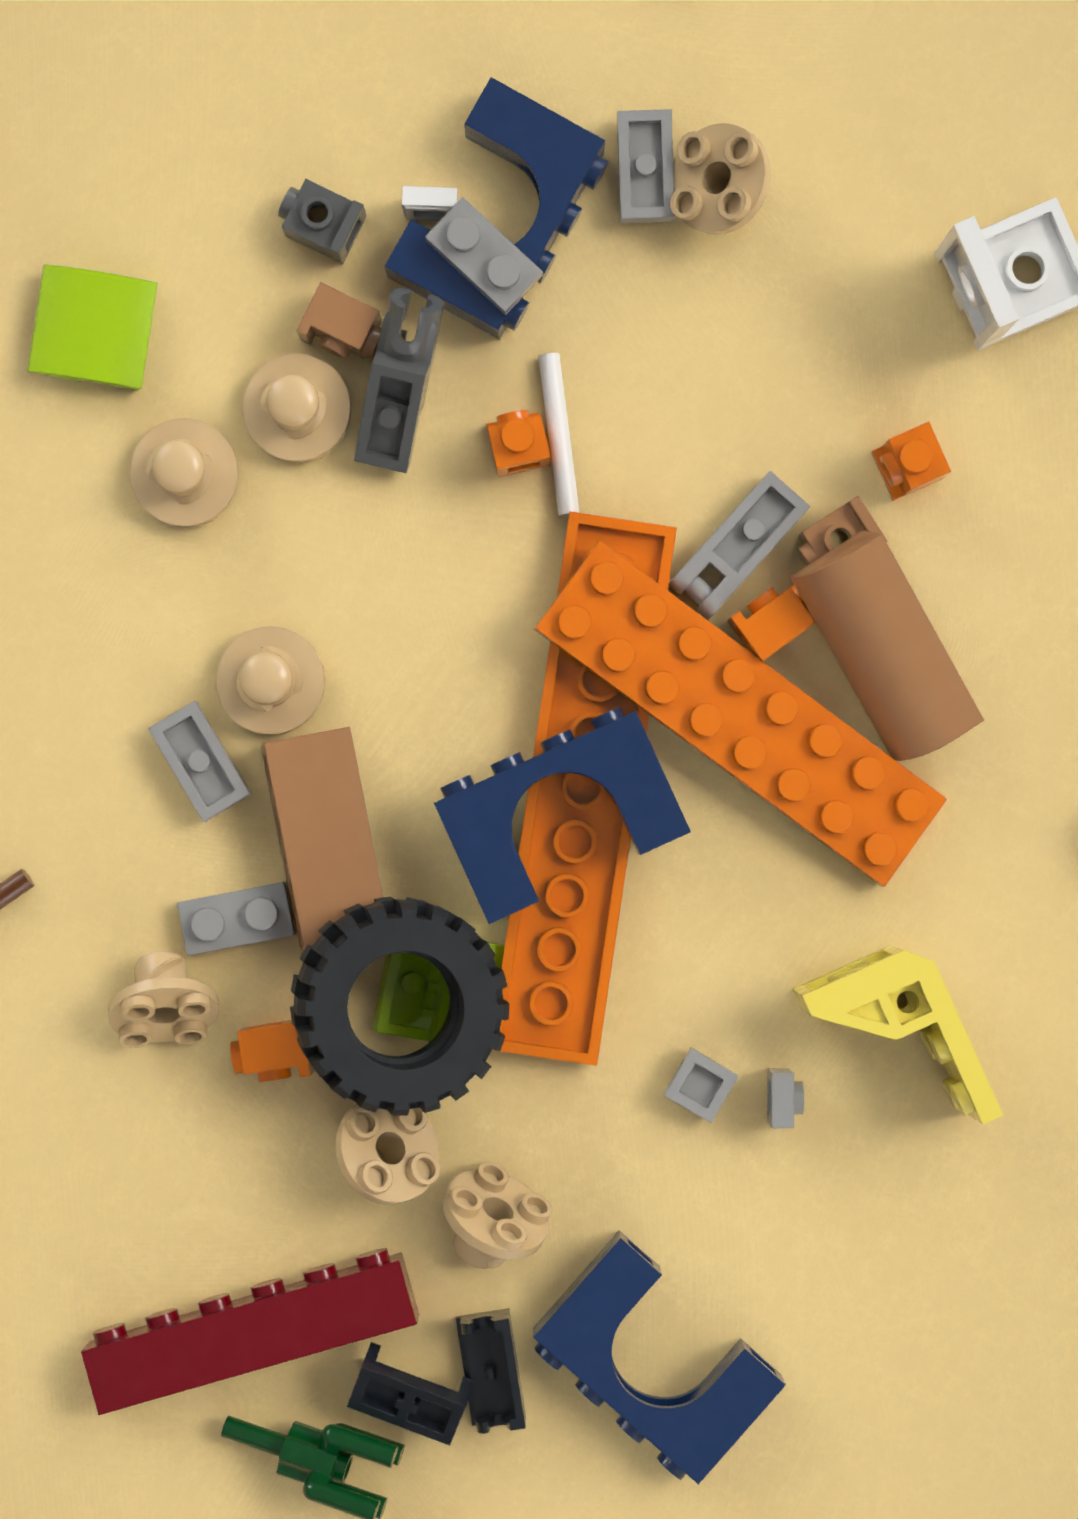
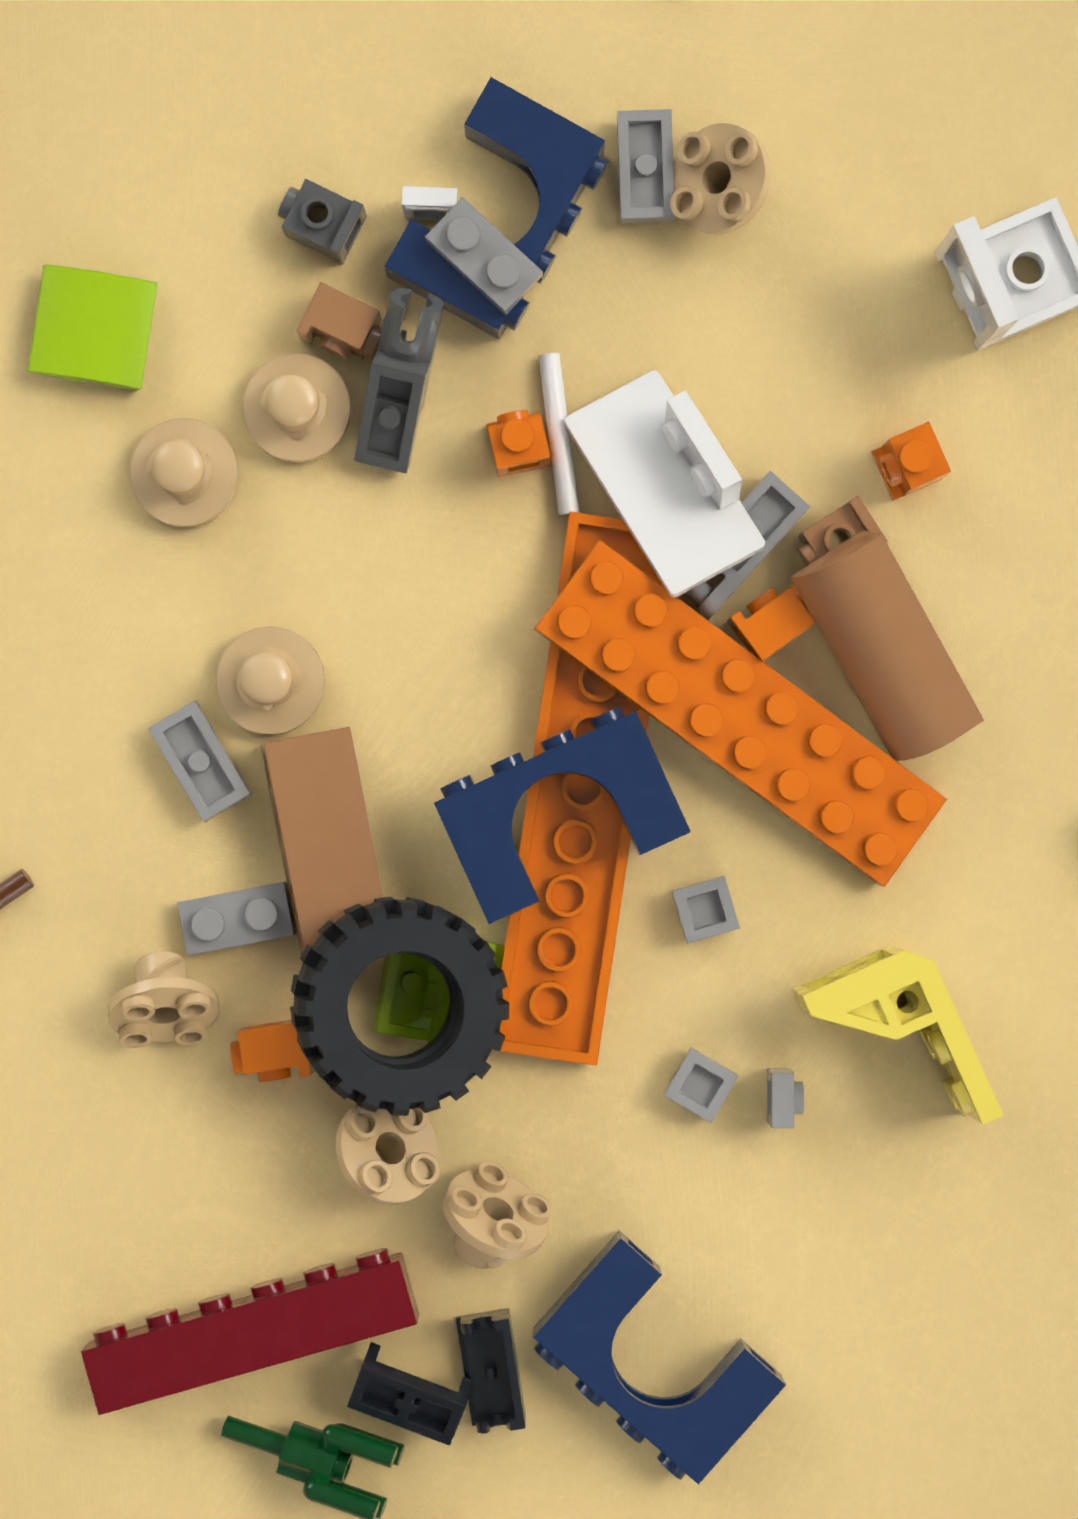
none -> white bracket [565,370,765,598]
none -> light grey plate [672,876,740,944]

